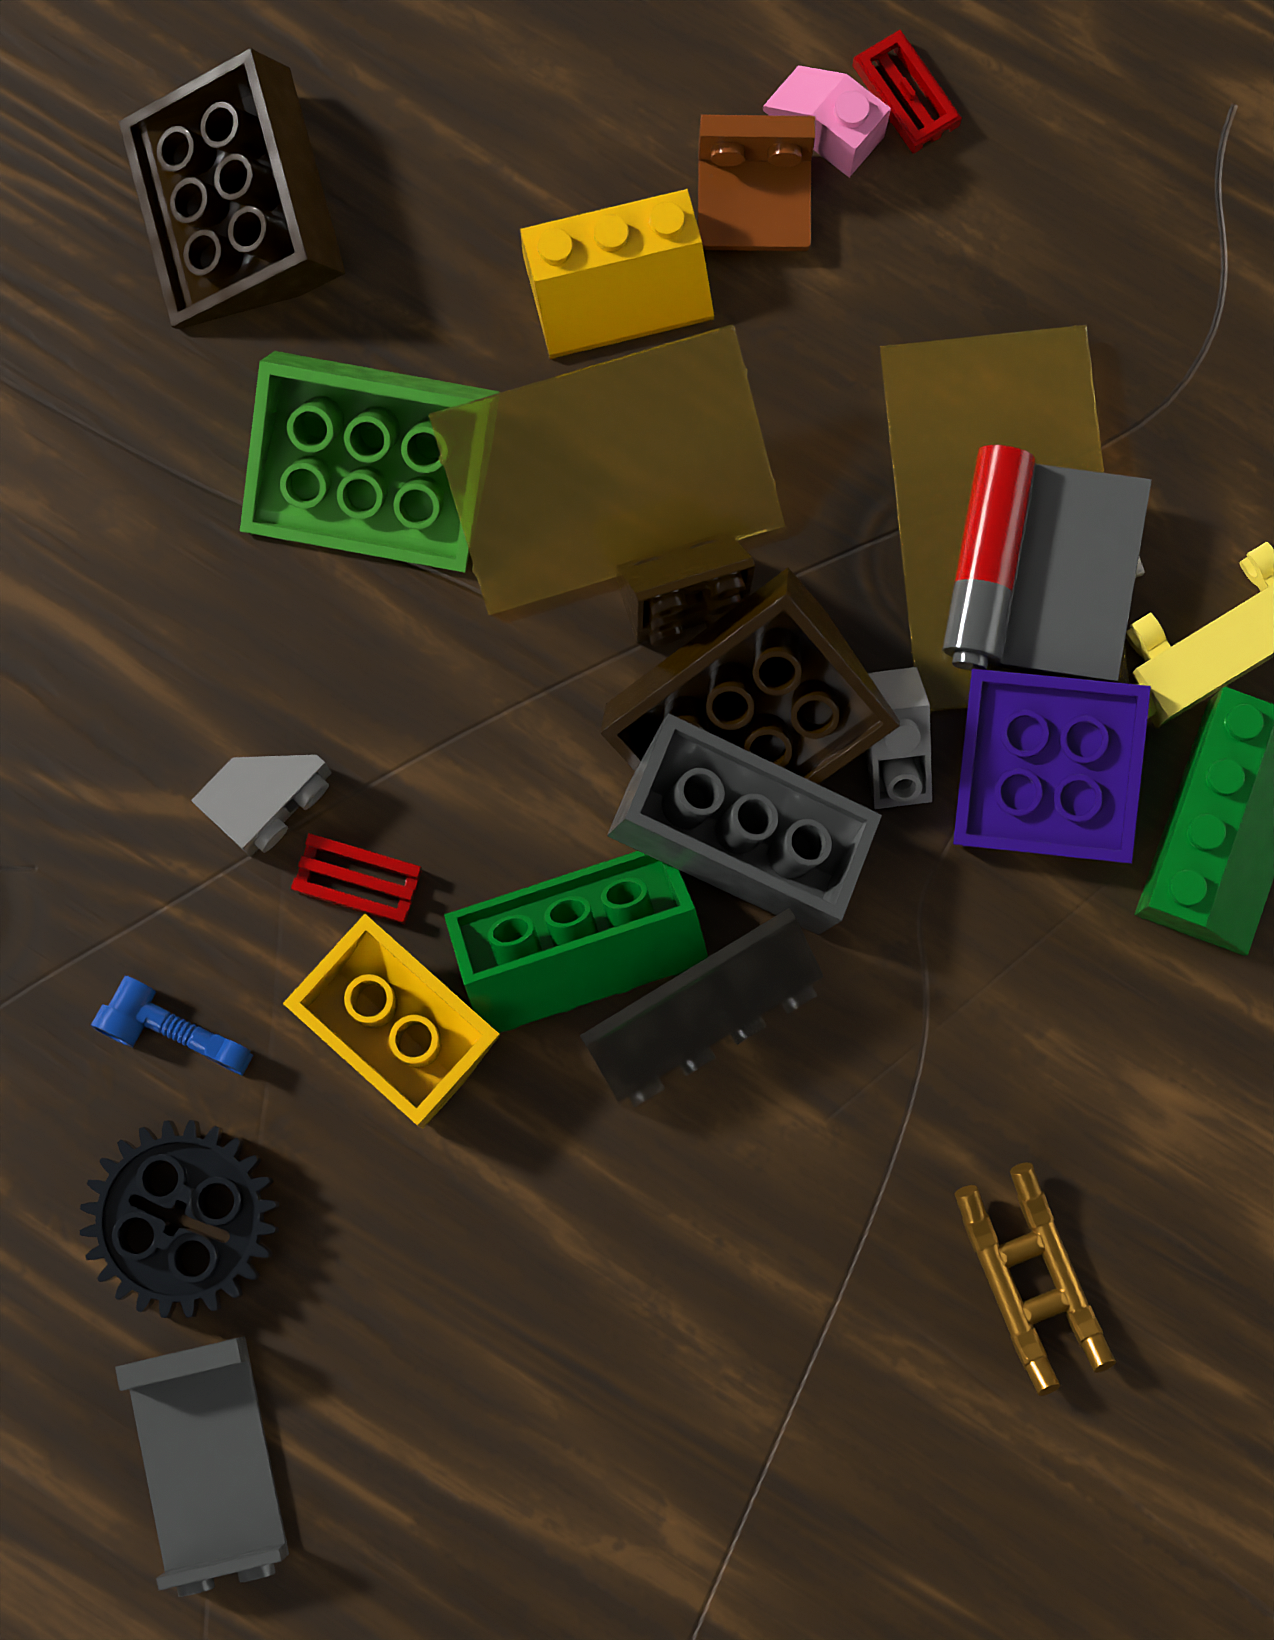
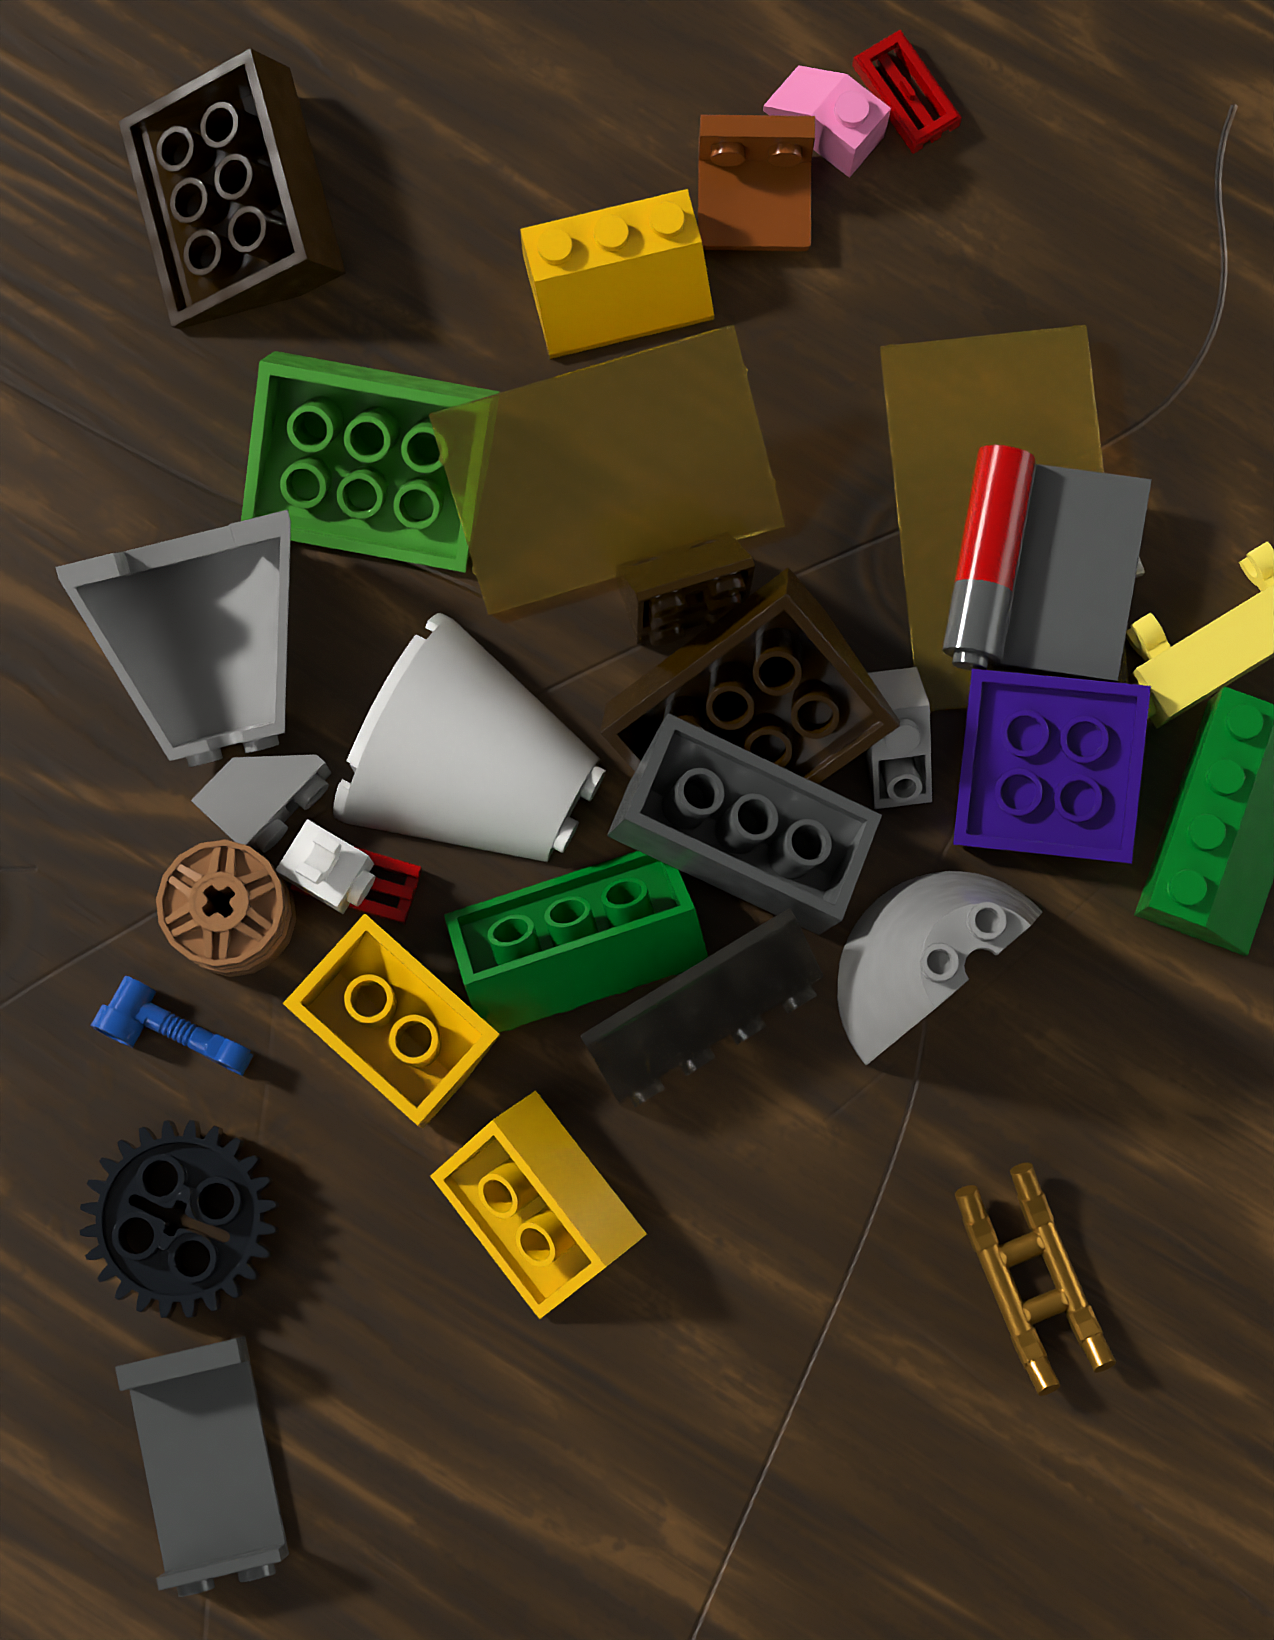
none -> light grey cone [55,510,291,767]
none -> medium nougat wheel [156,840,296,977]
none -> white brick [275,819,376,914]
none -> white cone [333,613,606,862]
none -> yellow slope [430,1090,647,1319]
none -> light grey cone [837,871,1043,1065]

